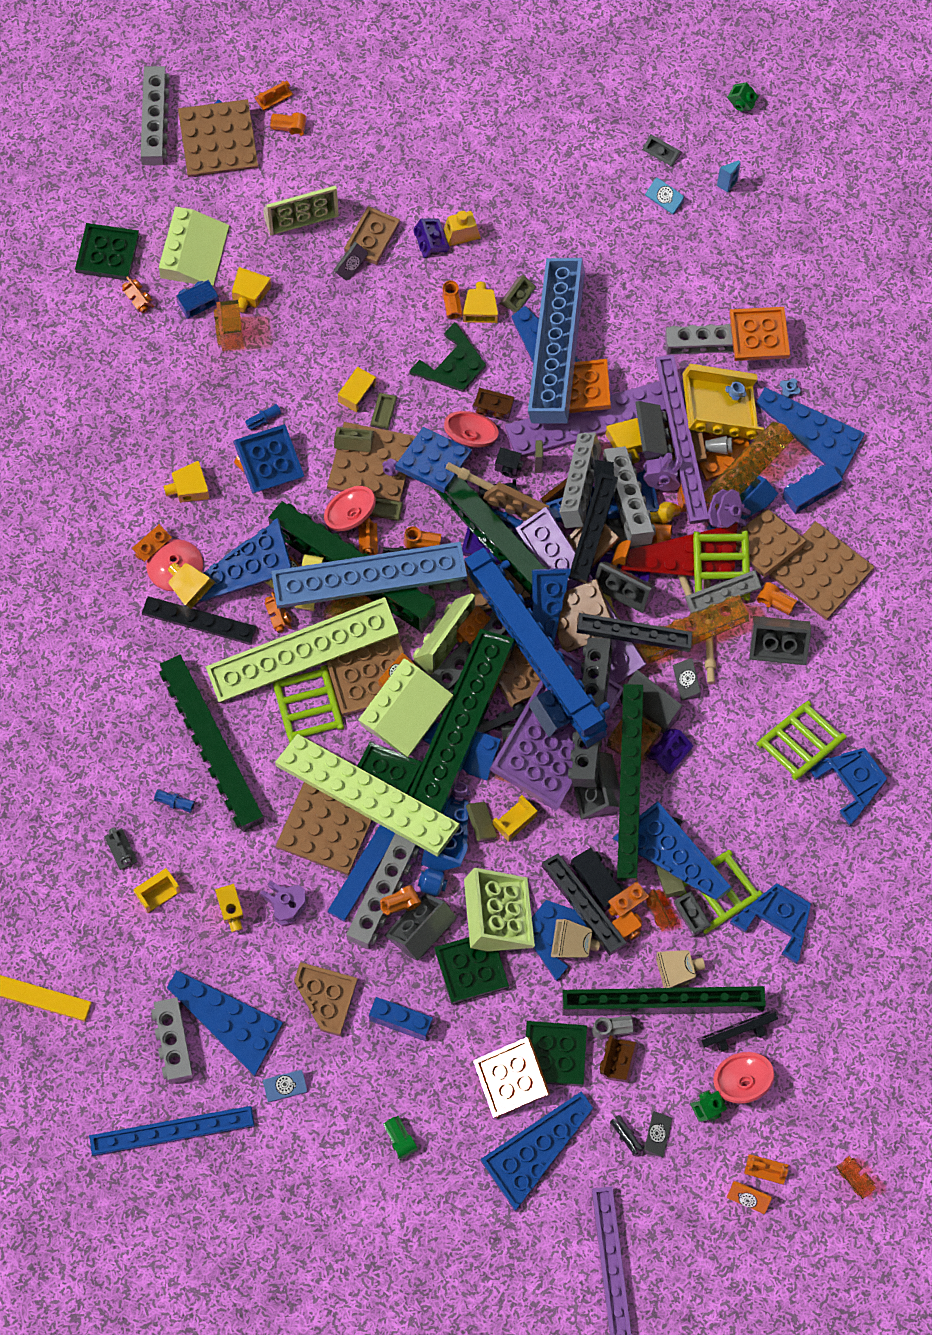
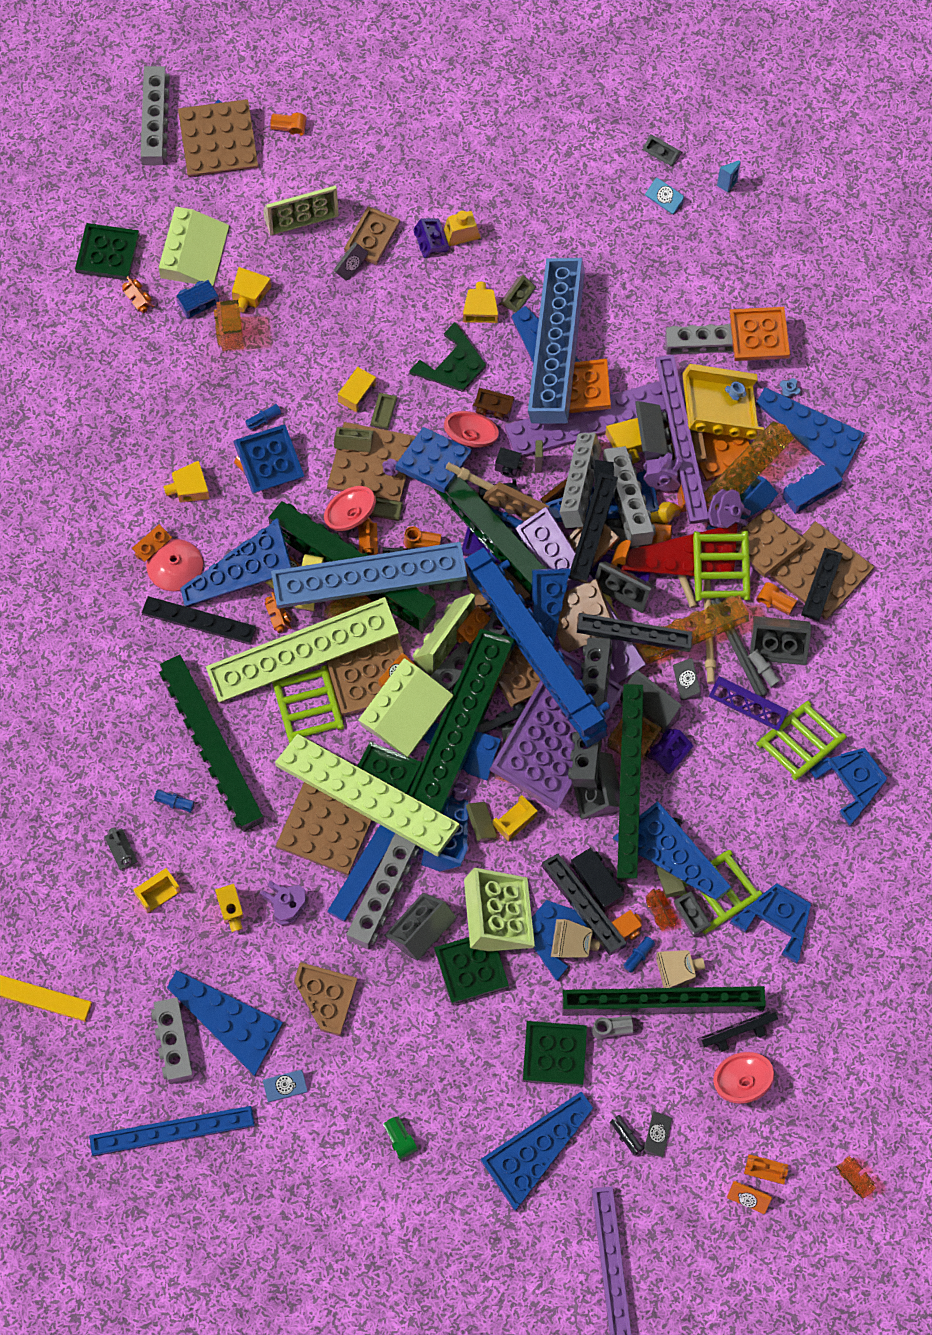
yellow torso [168,563,216,609] -> none
orange hinge [254,81,293,111] -> none
blue brick [369,997,433,1042] -> none
orange piece [380,885,422,916] -> none
blue head [418,868,448,896] -> none
orange piece [442,280,462,319] -> none
plate [473,1037,550,1118] -> none
dark blue brick [529,690,570,737] -> none
reddish brown bracket [600,1035,639,1083] -> none
orange hinge [608,882,649,917] -> none
light grey tile [685,570,762,614] -> none
green brick [690,1090,727,1122] -> none
light grey cone [705,436,732,455] -> none
green brick [727,82,759,112] -> none
none -> blue axle [623,937,656,973]
none -> dark purple fence [709,676,789,731]
none -> dark grey axle [711,598,767,697]
none -> light grey pin [748,649,780,687]
none -> black plate [801,548,843,622]

